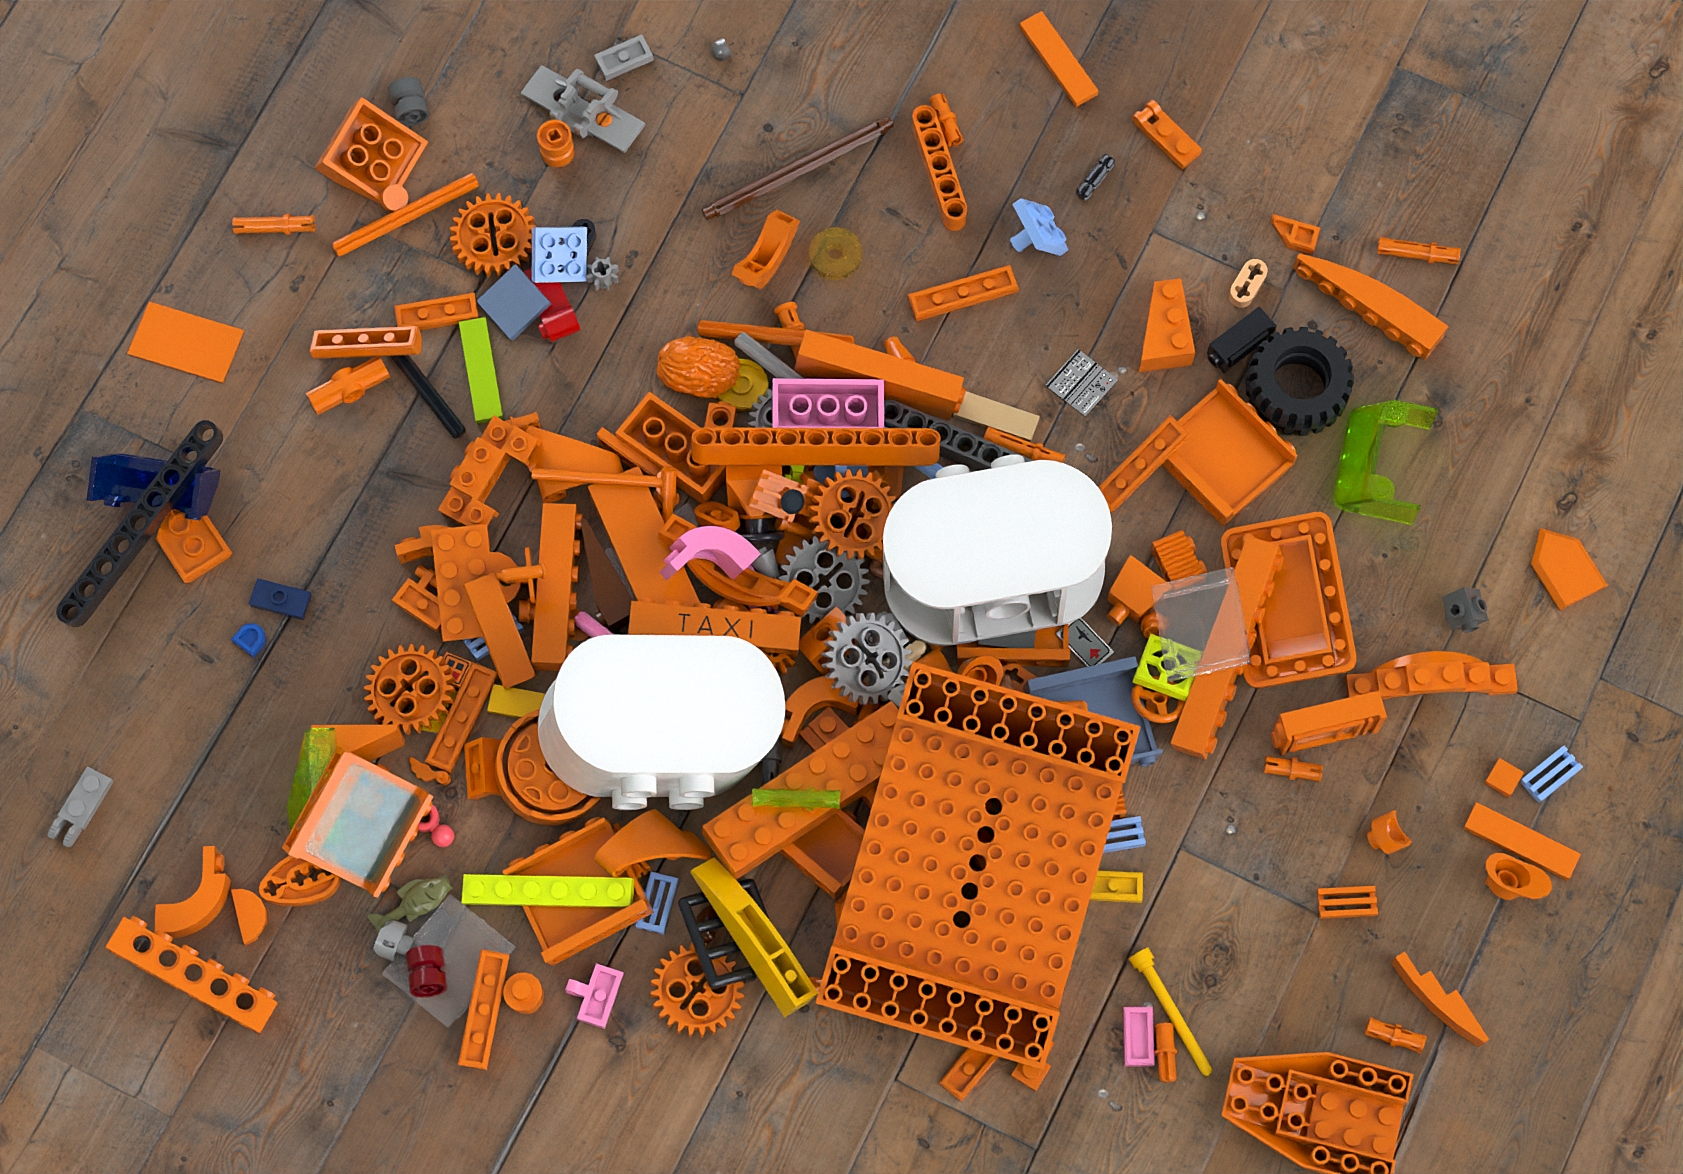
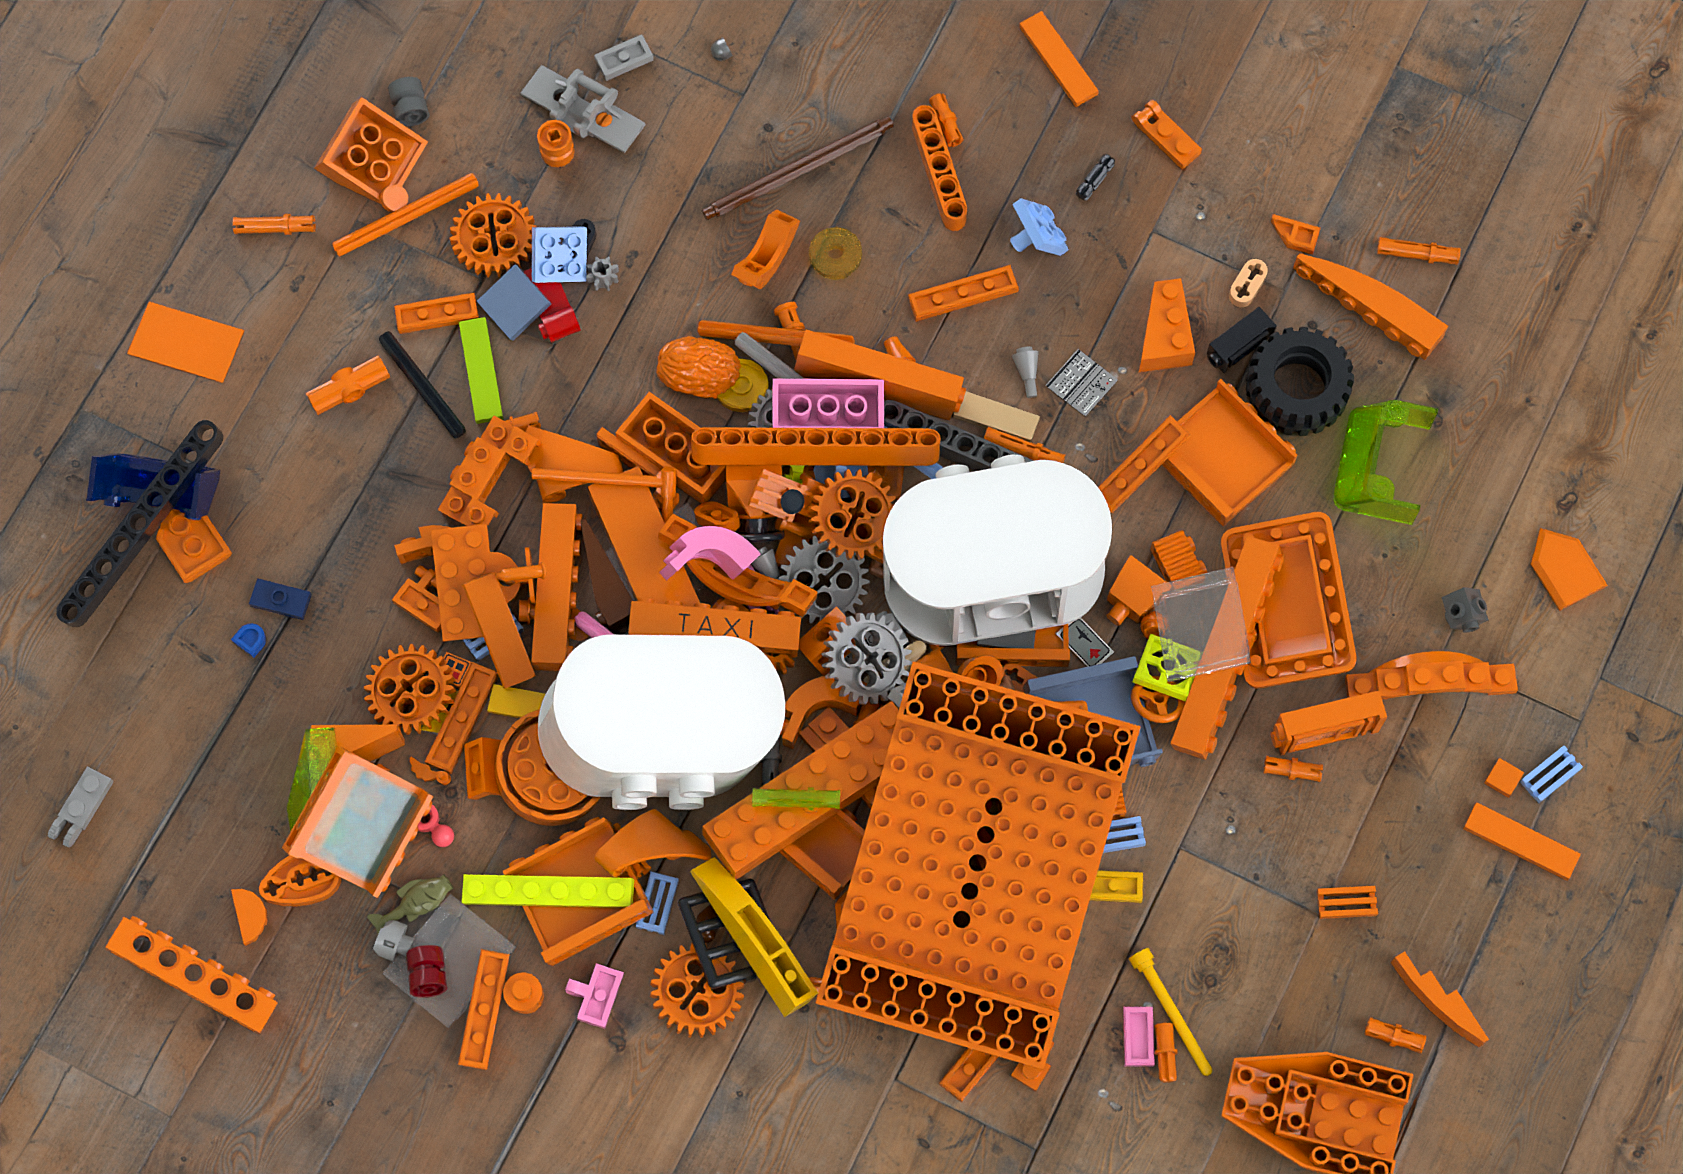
orange arch [154,846,231,938] -> none
orange brick [310,326,422,359] -> none
orange brick [705,401,737,427] -> none
orange piece [1367,810,1411,854] -> none
orange piece [1485,853,1552,900] -> none
none -> light grey cone [1012,347,1038,398]

